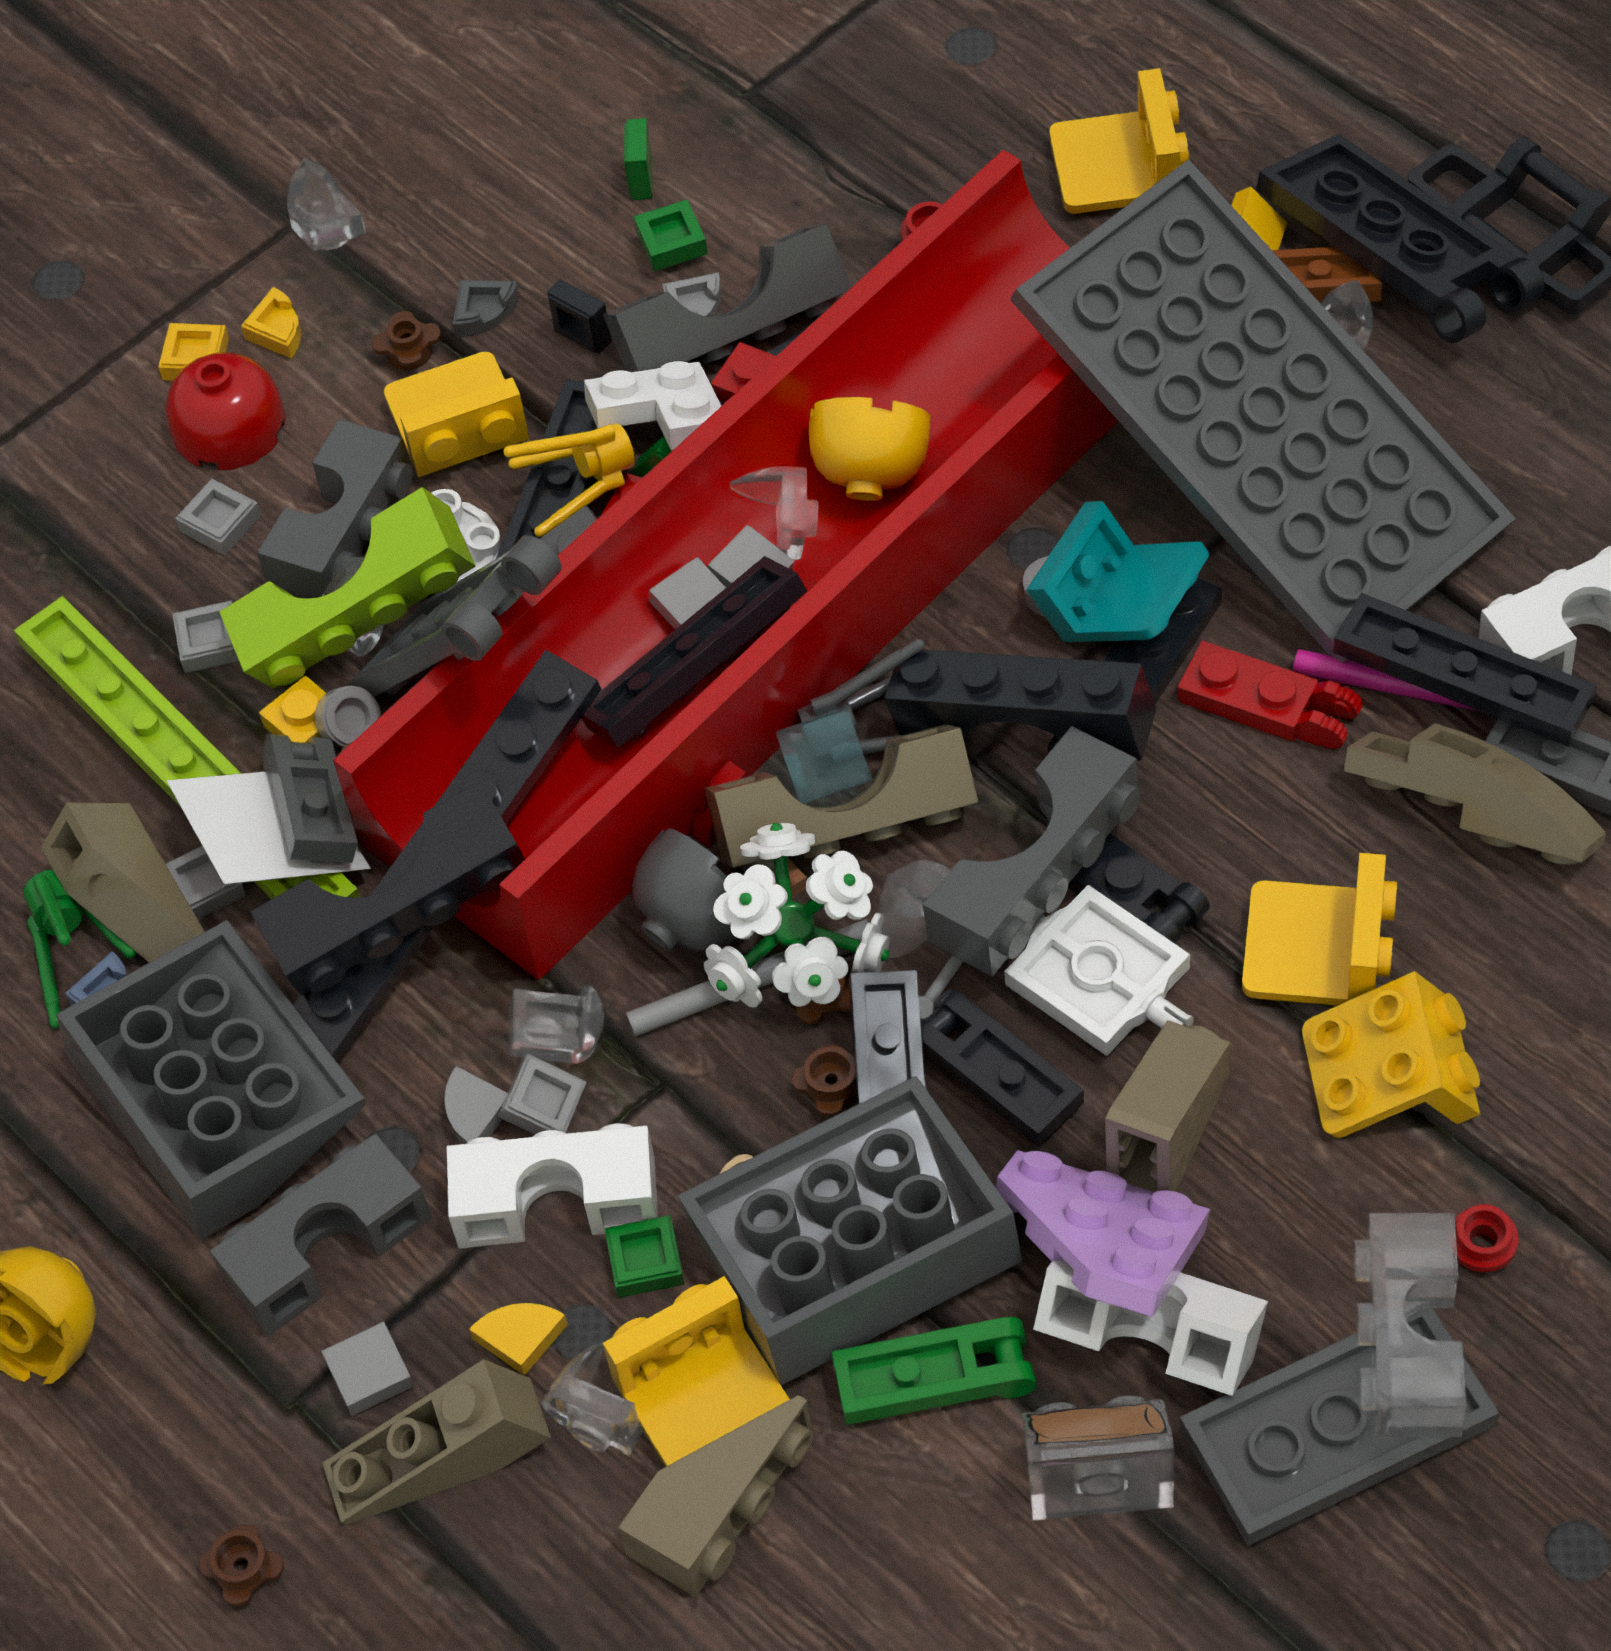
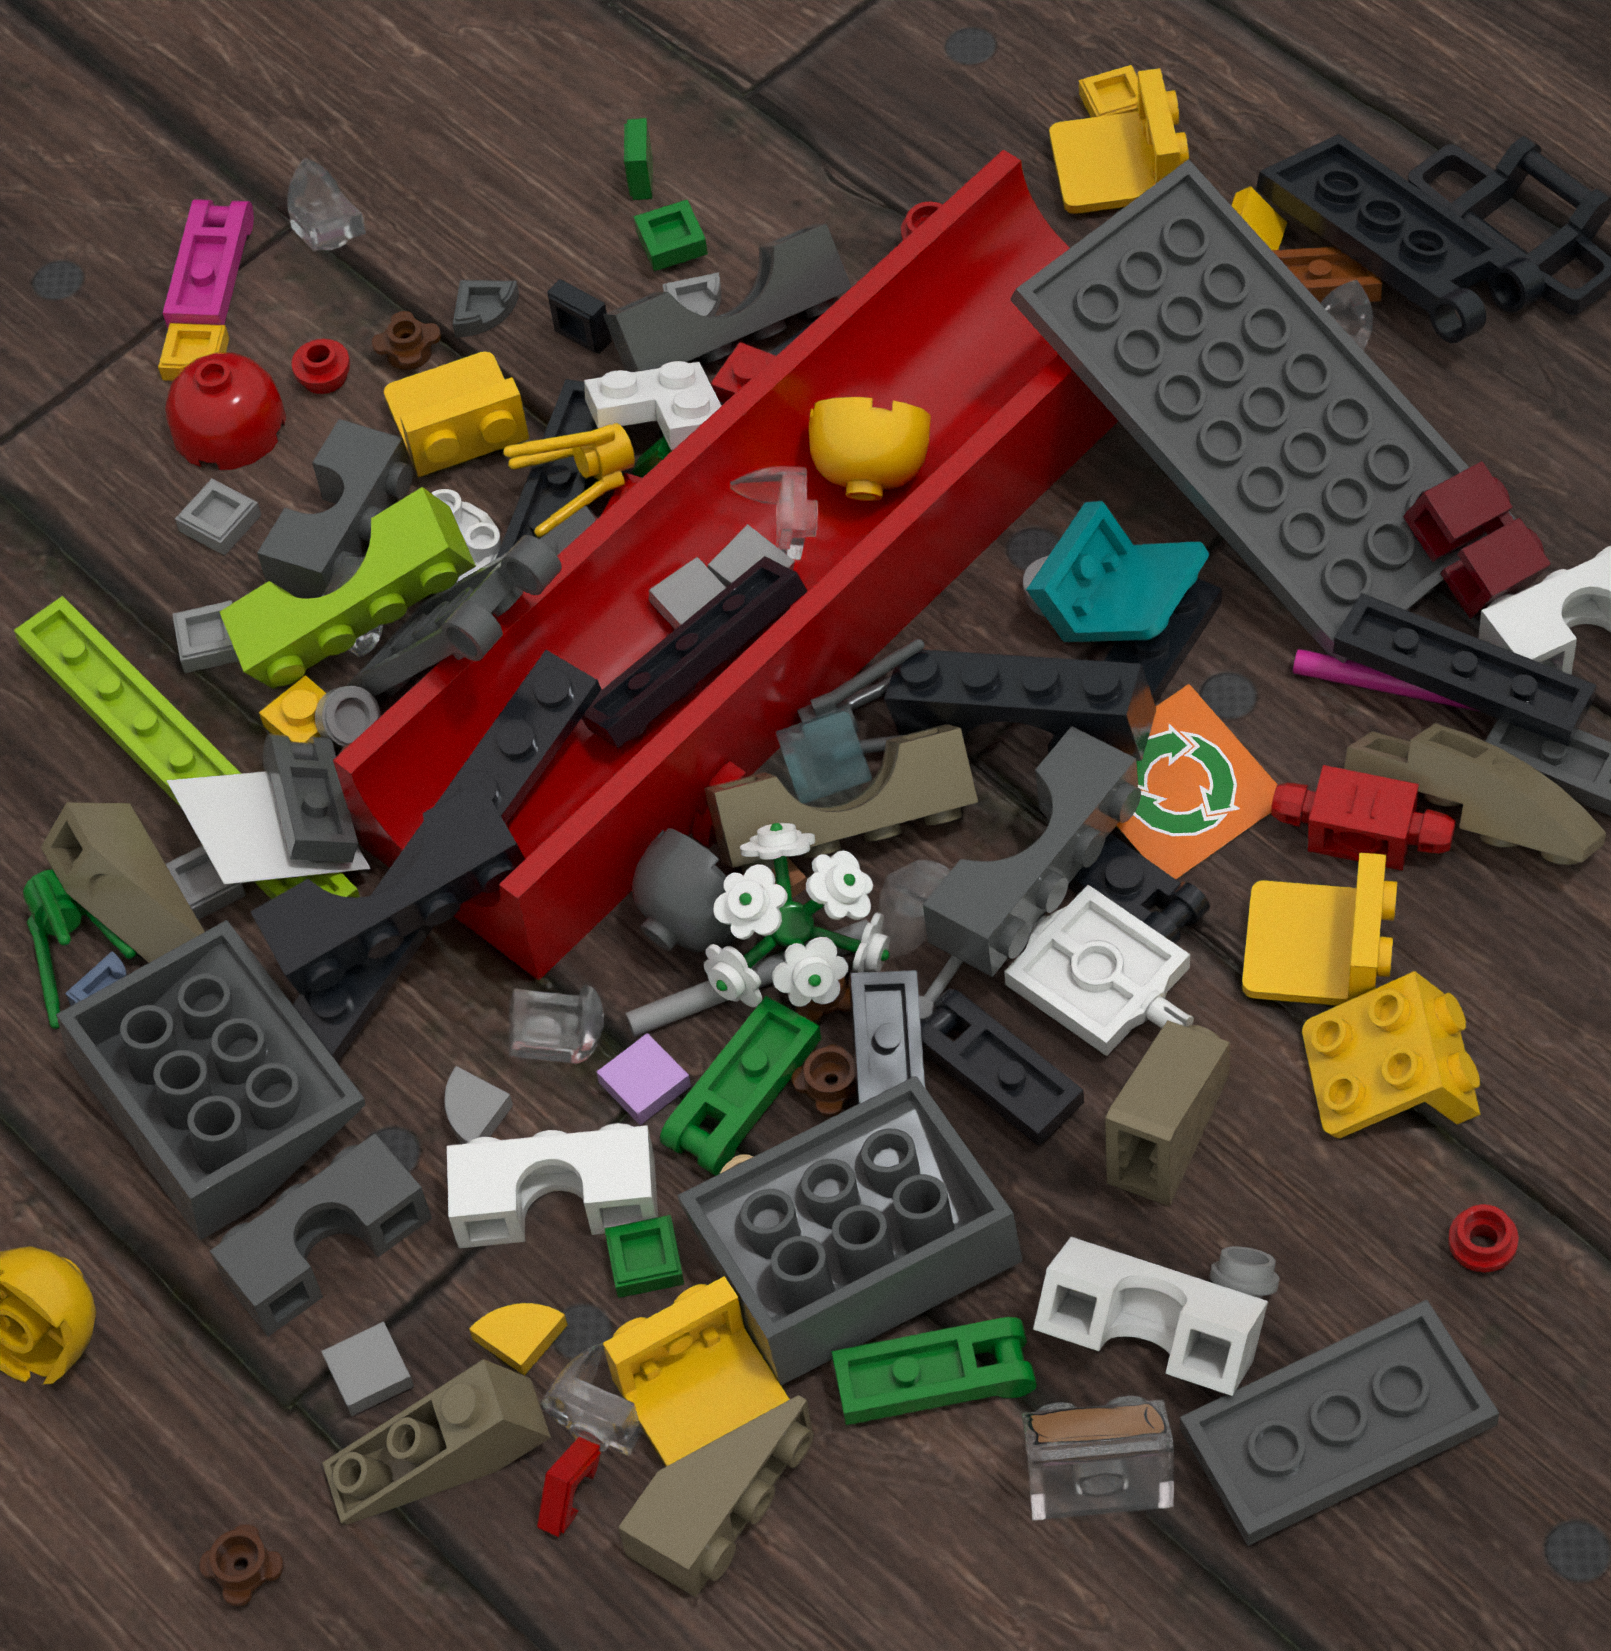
yellow tile [241,287,301,359] -> none
light grey tile [498,1053,586,1134] -> none
lavender plate [995,1150,1210,1317] -> none
red hinge [1177,640,1363,750] -> none
clear arch [1354,1213,1466,1437] -> none
none -> dark pink plate [163,199,254,328]
none -> red plate [291,339,350,394]
none -> red tile [537,1436,601,1537]
none -> lavender tile [597,1033,691,1125]
none -> green plate [660,996,821,1176]
none -> yellow tile [1079,65,1138,118]
none -> orange sticker [1116,684,1278,879]
none -> light grey plate [1209,1246,1280,1299]
none -> red piece [1271,765,1456,871]
none -> dark red piece [1402,461,1551,619]

